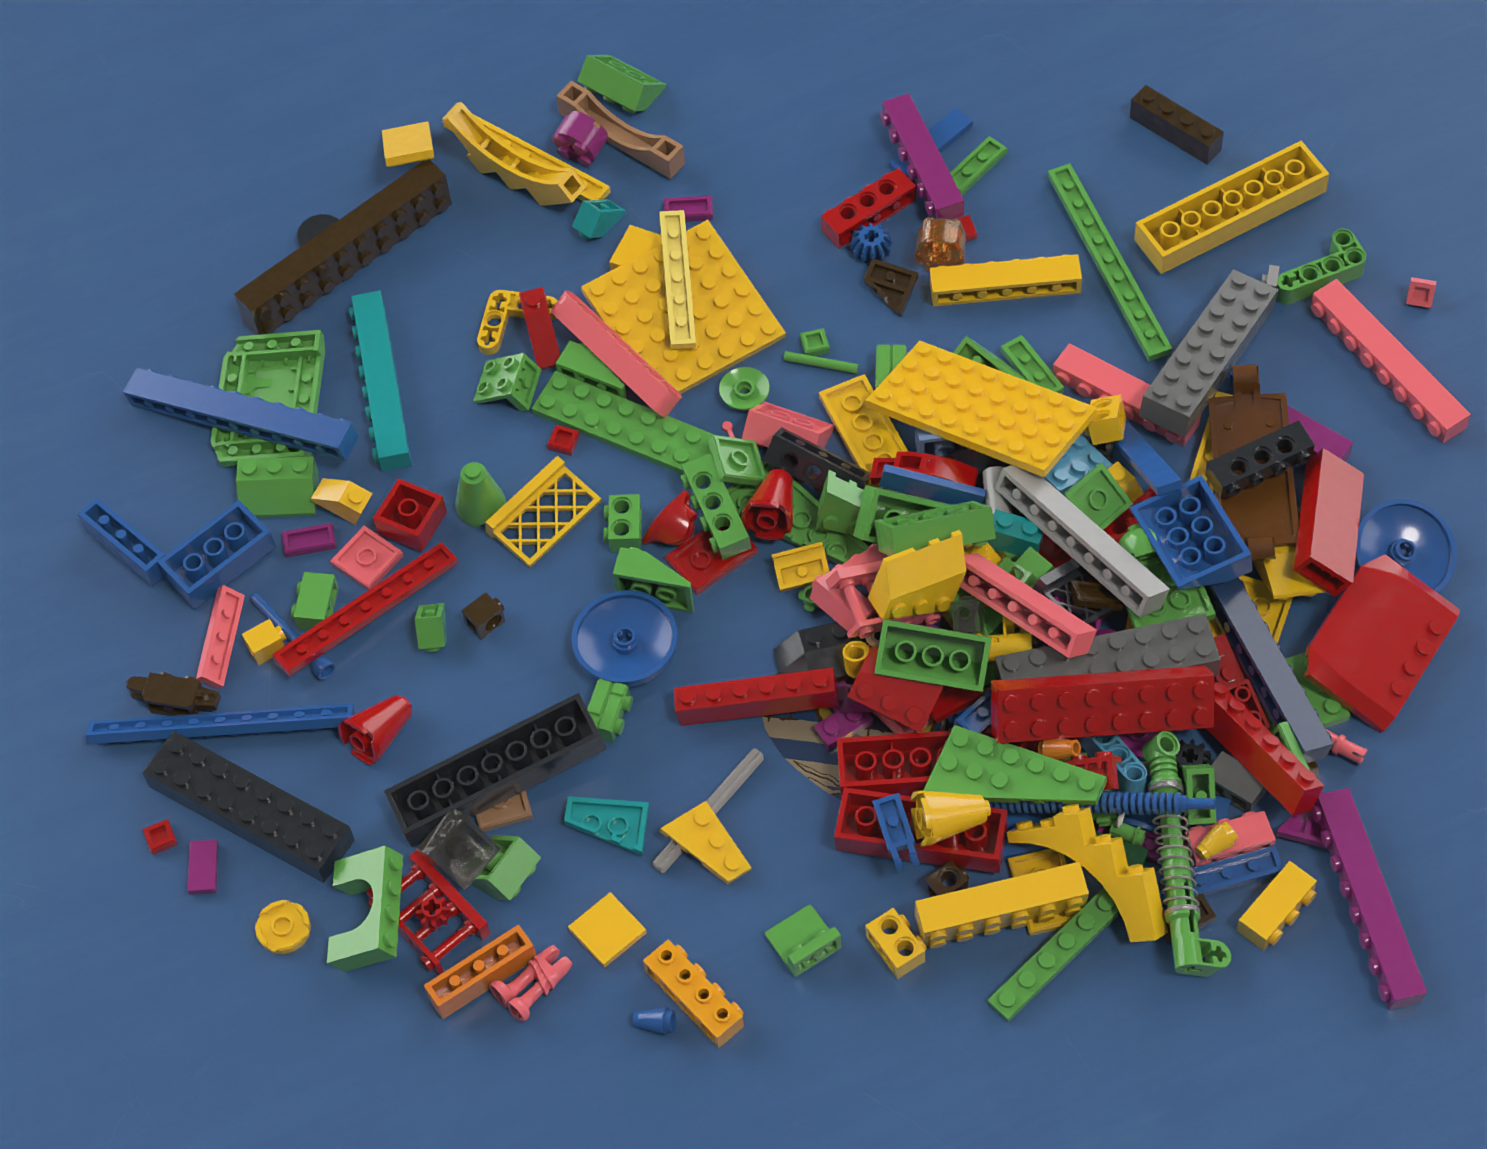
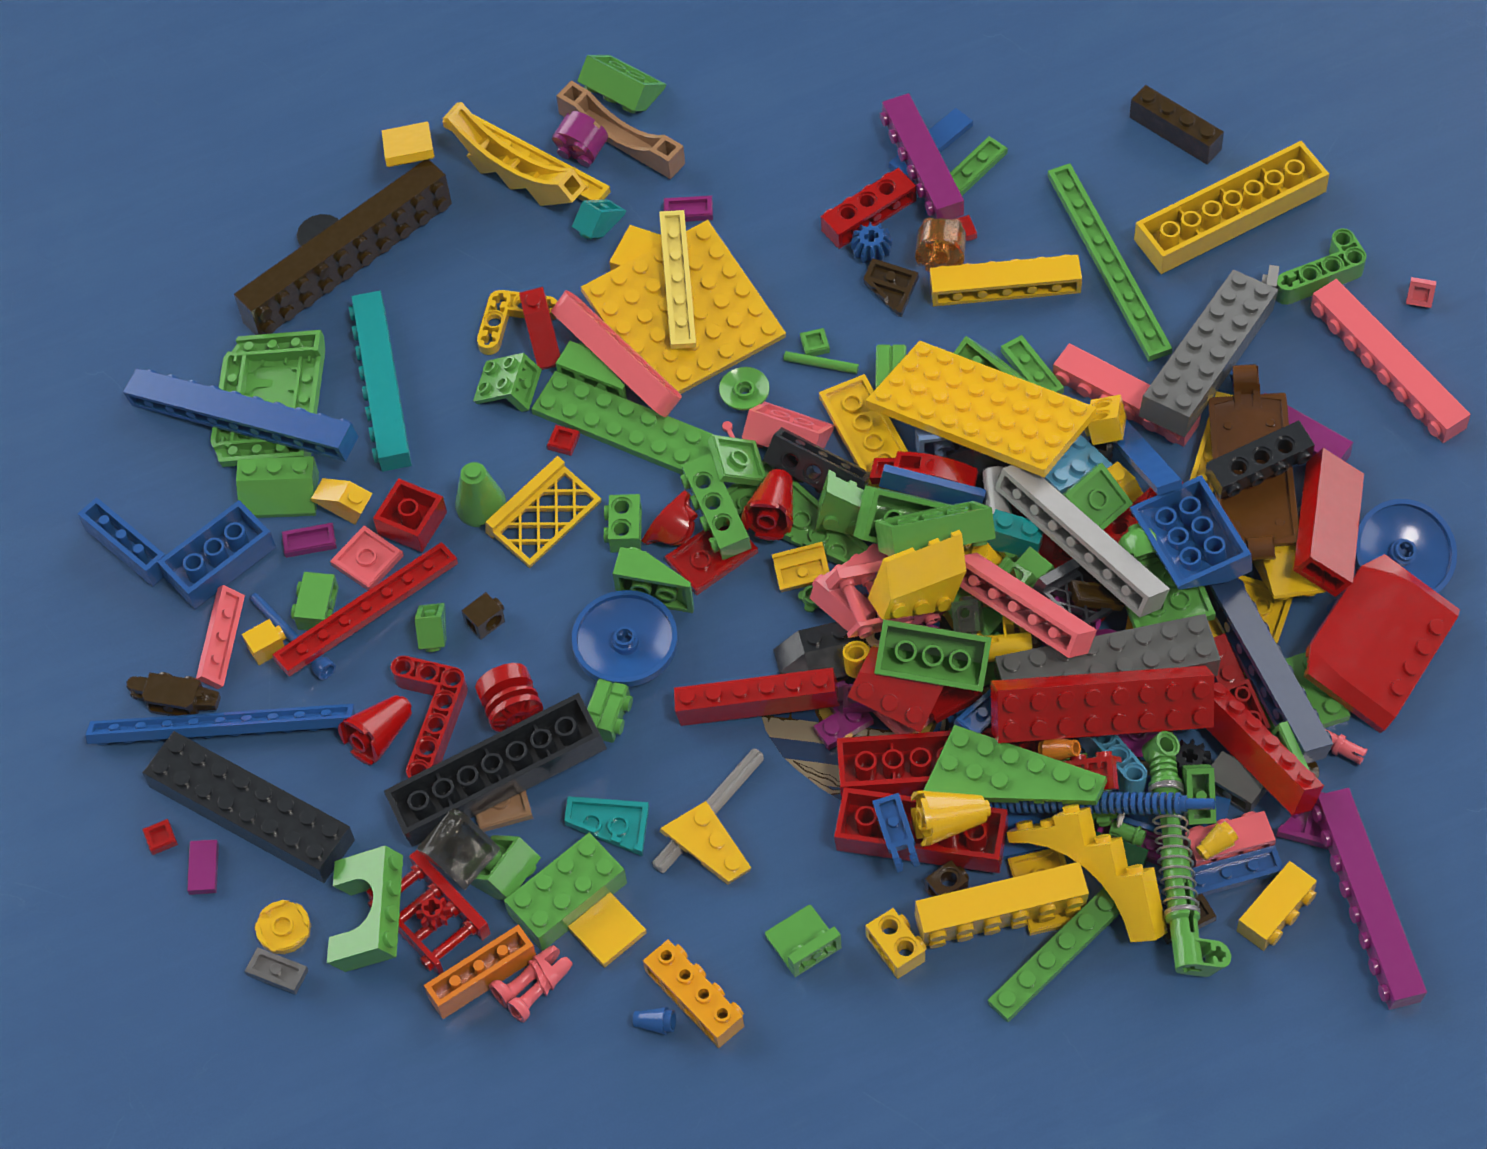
none -> flat silver plate [245,947,309,995]
none -> red beam [391,656,468,778]
none -> red wheel [475,663,543,732]
none -> bright green brick [504,832,627,951]

